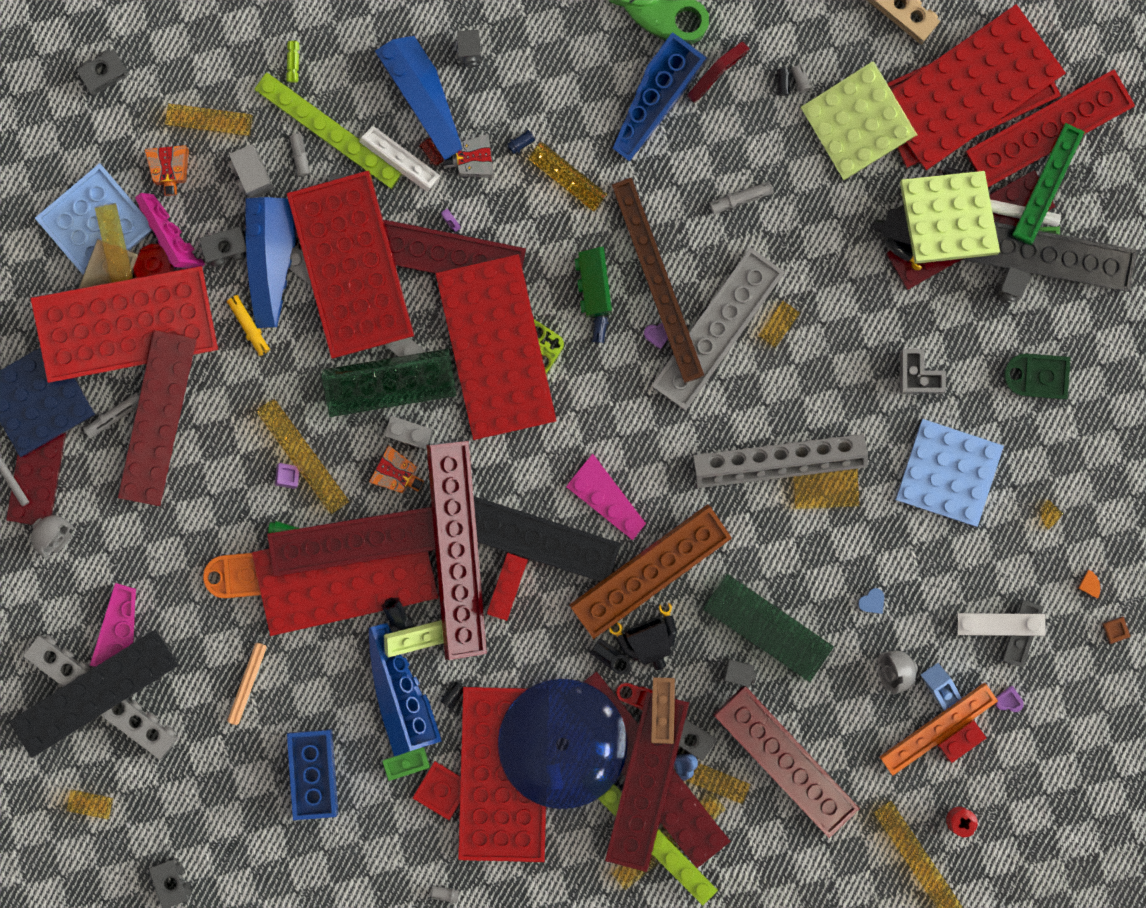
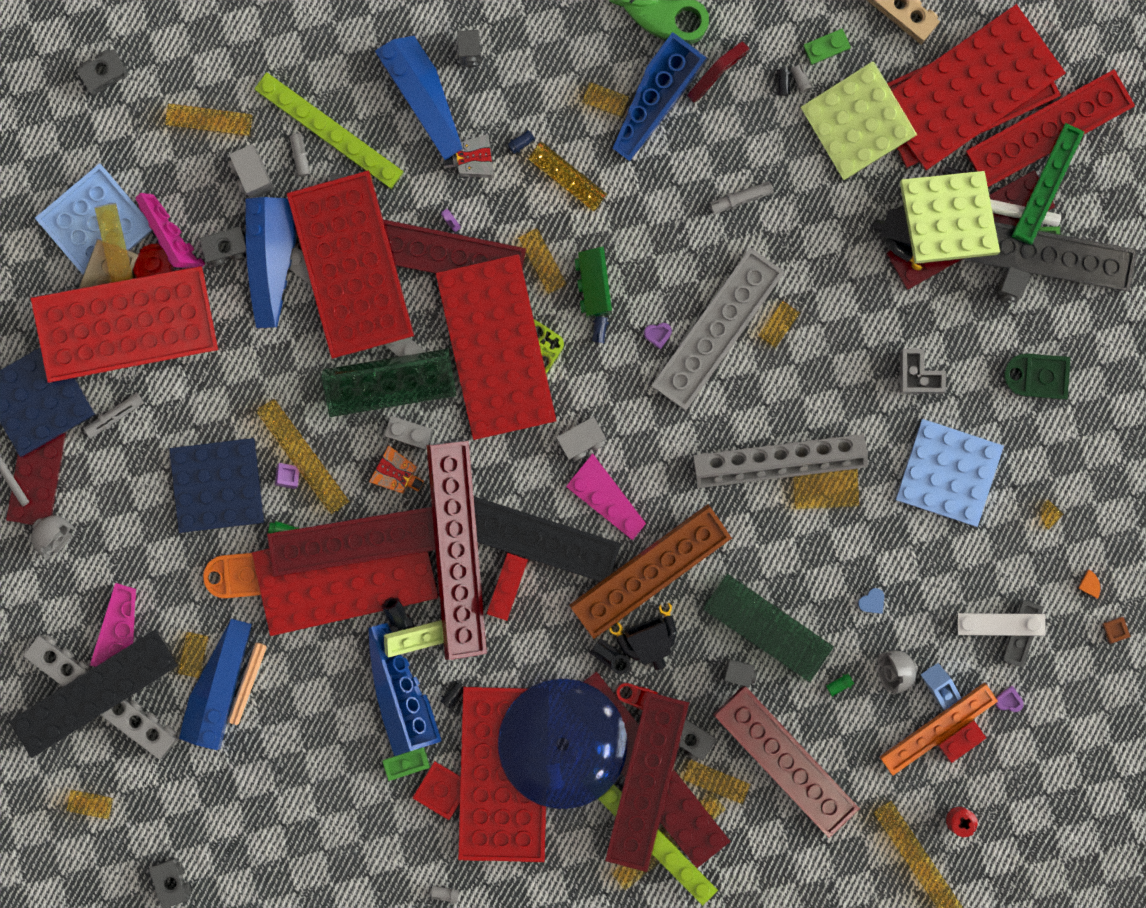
dark red plate [118,330,197,506] -> none
torso [145,145,189,196] -> none
yellow pin [226,295,271,356] -> none
lime axle [286,41,299,83] -> none
blue brick [287,729,339,820] -> none
white tile [359,126,440,192] -> none
clear red pin [419,138,444,166] -> none
reddish brown plate [612,177,705,383] -> none
medium nougat plate [651,677,675,744] -> none
medium blue tile [674,754,698,781] -> none
none -> dark blue plate [169,438,265,533]
none -> clear yellow tile [178,632,209,678]
none -> blue wedge [179,619,252,750]
none -> clear yellow tile [518,228,567,294]
none -> light grey brick [556,416,606,462]
none -> clear yellow plate [582,82,629,118]
none -> bright green plate [803,28,851,66]
none -> green pin [826,673,854,697]

